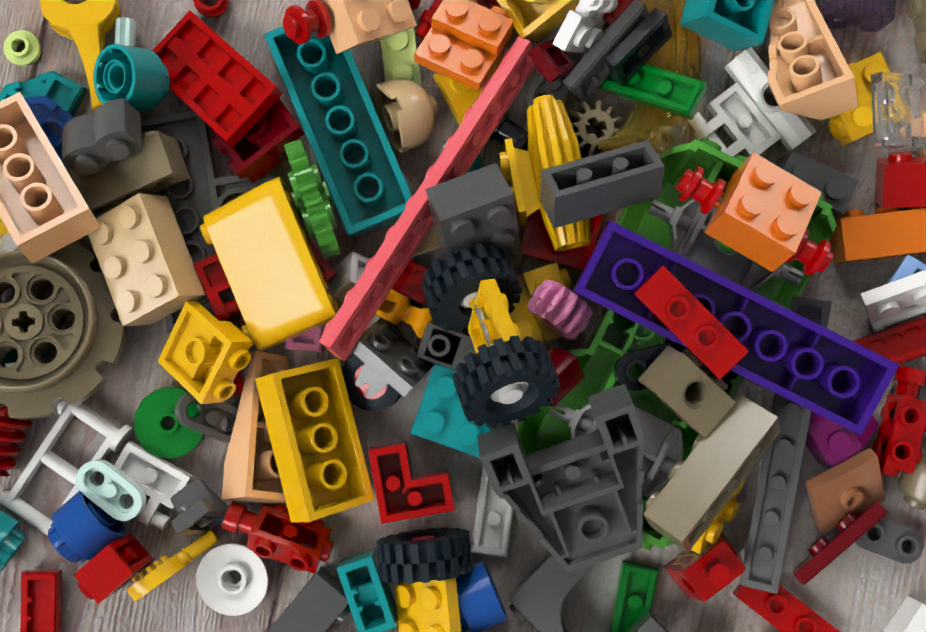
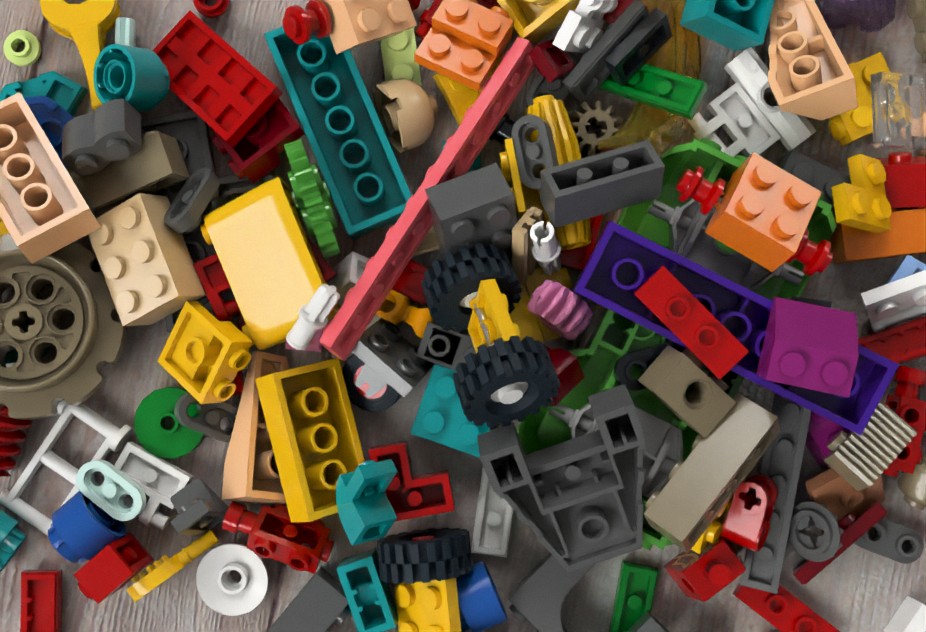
none -> dark grey plate [164,167,220,234]
none -> white axle [286,284,340,350]
none -> teal brick [336,459,398,546]
none -> dark grey plate [511,115,559,191]
none -> tan tile [512,206,544,286]
none -> white axle [530,221,561,275]
none -> red piece [721,474,778,552]
none -> magenta slope [756,296,859,398]
none -> dark grey gear [788,500,845,562]
none -> dark tan brick [823,401,918,491]
none -> yellow plate [831,154,892,234]

